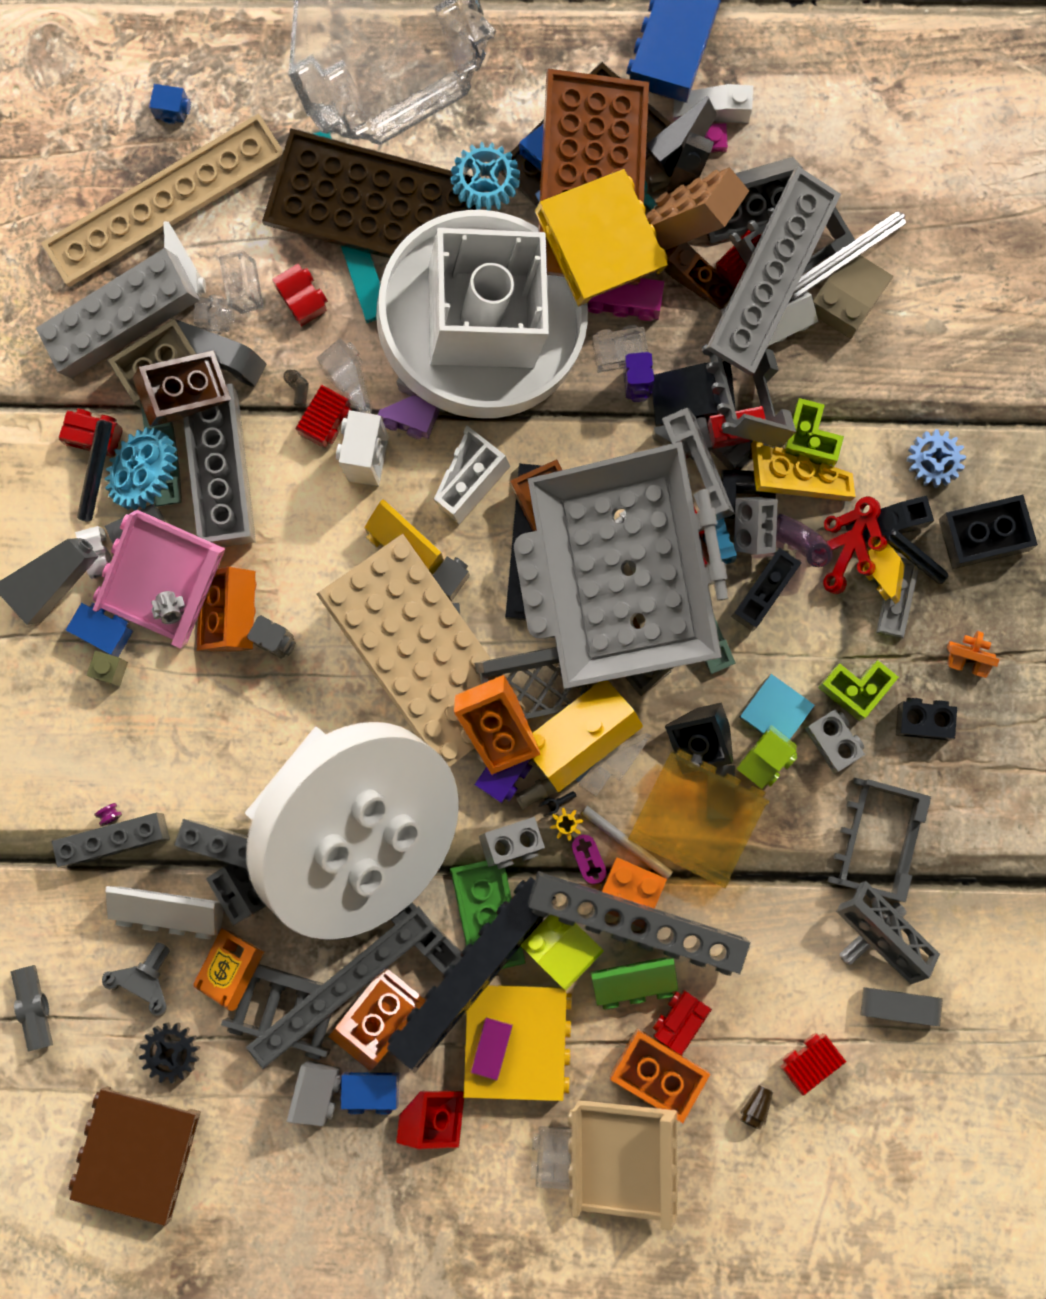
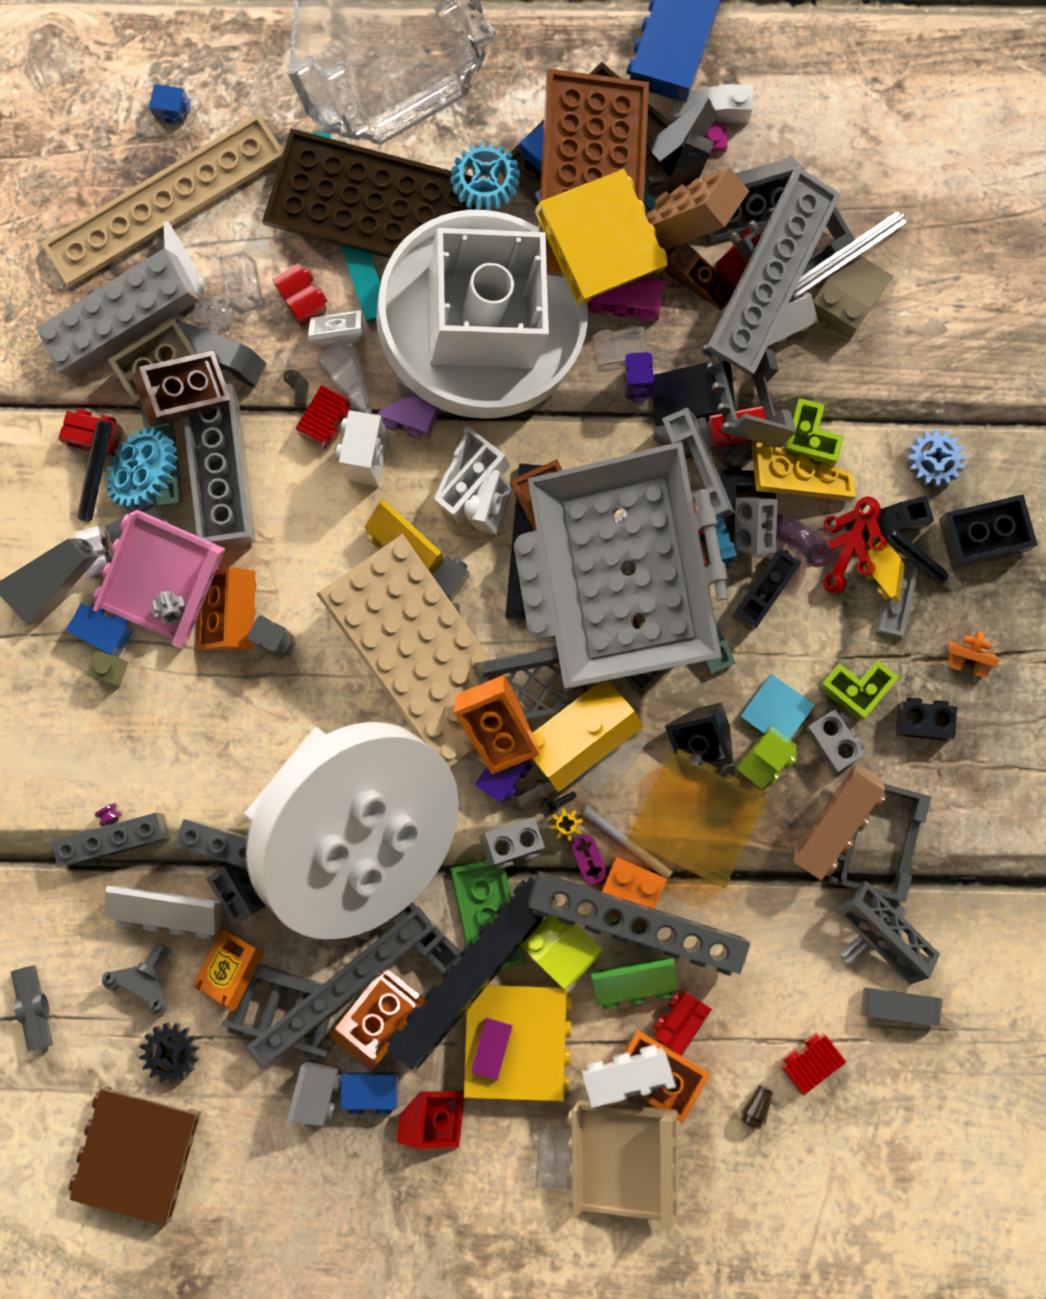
none -> white slope [308,310,365,347]
none -> white slope [464,470,511,536]
none -> white wedge [582,1045,676,1108]
none -> medium nougat brick [793,763,886,880]

